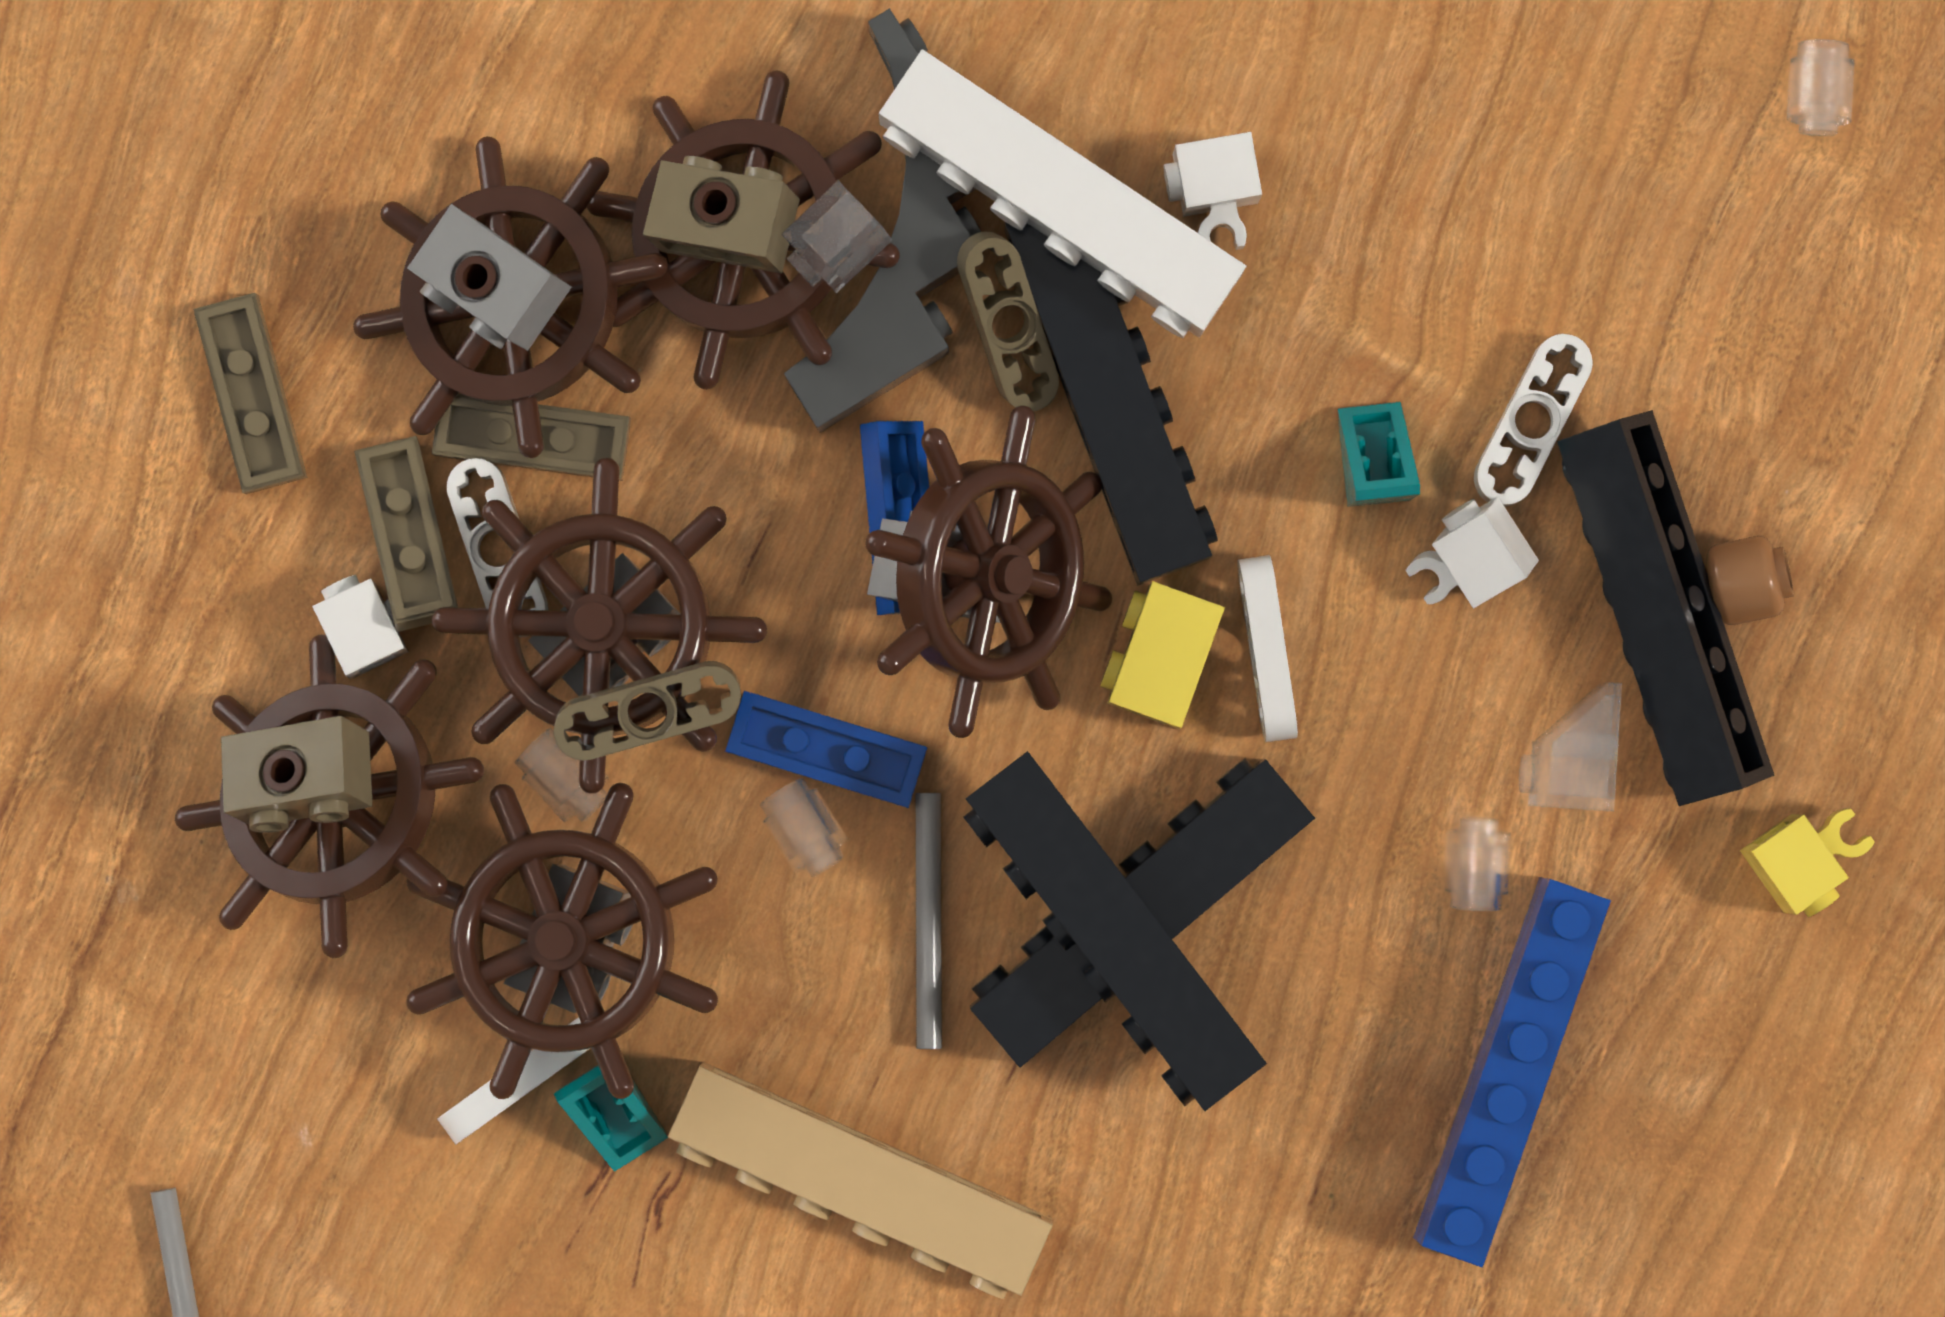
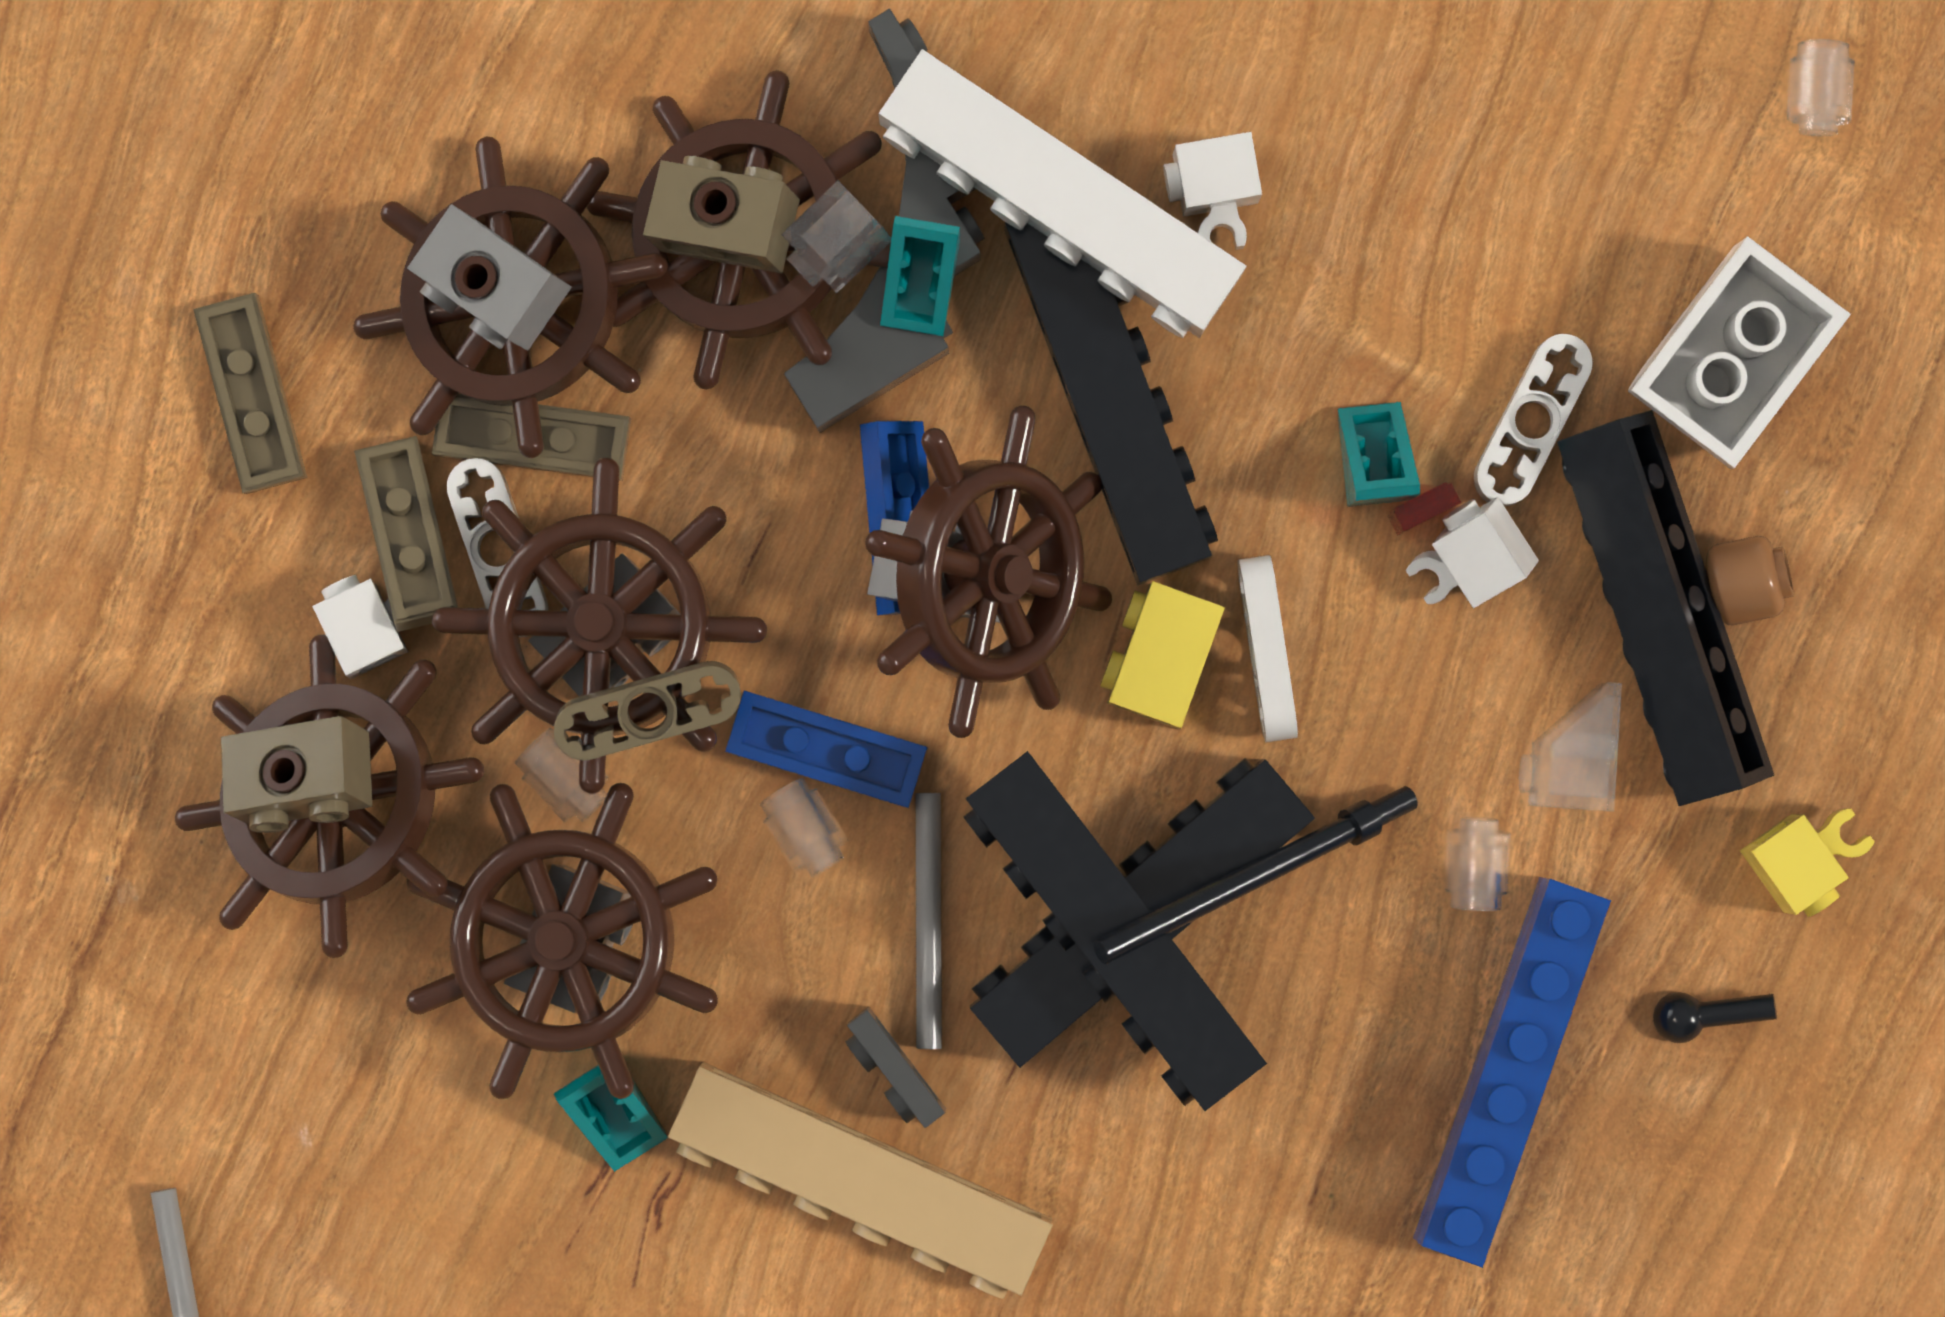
white beam [437,1017,589,1145] -> none
dark tan beam [957,232,1059,411] -> none
none -> dark grey plate [845,1007,946,1128]
none -> teal slope [880,216,960,336]
none -> black bar [1093,786,1418,964]
none -> clear red tile [1388,482,1461,536]
none -> white brick [1628,236,1851,469]
none -> black bar [1653,992,1777,1043]

